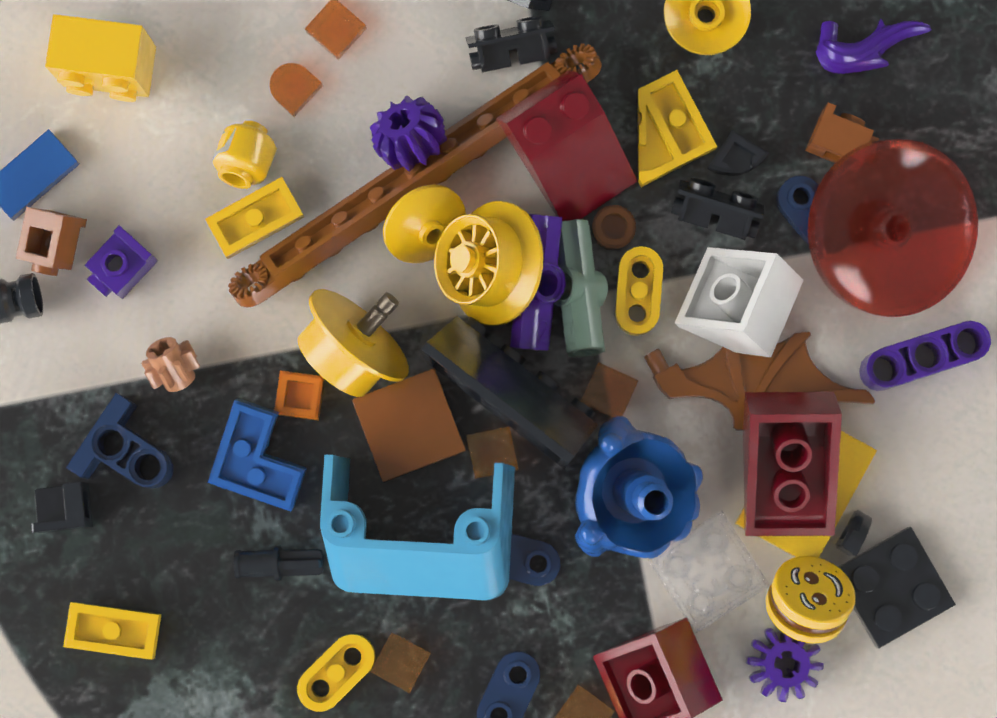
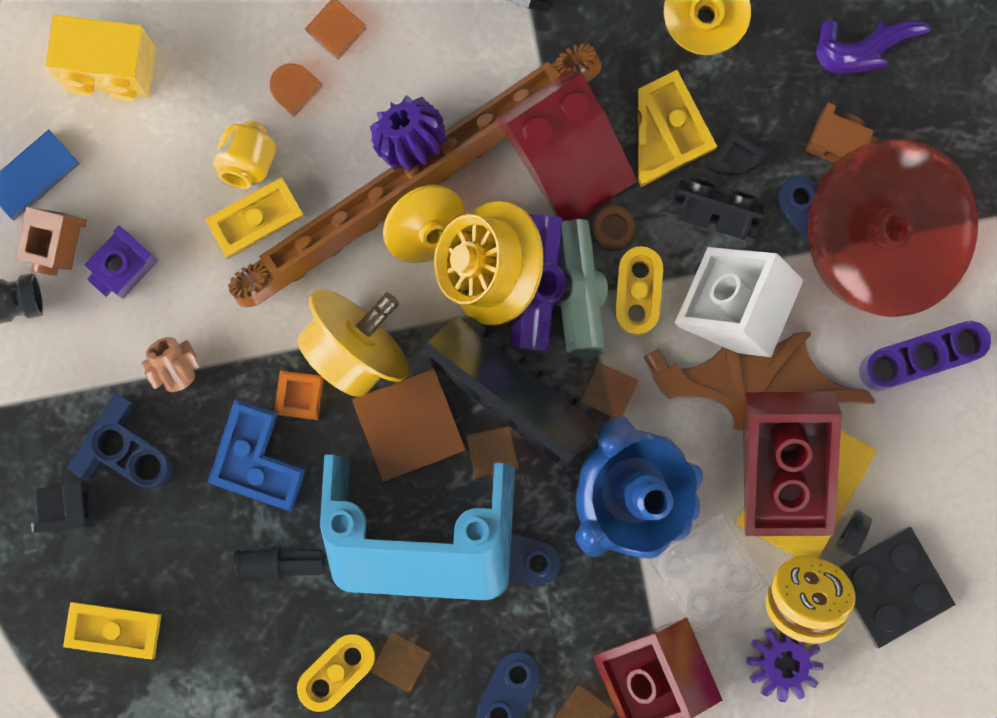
black hinge [465,16,558,73] -> none

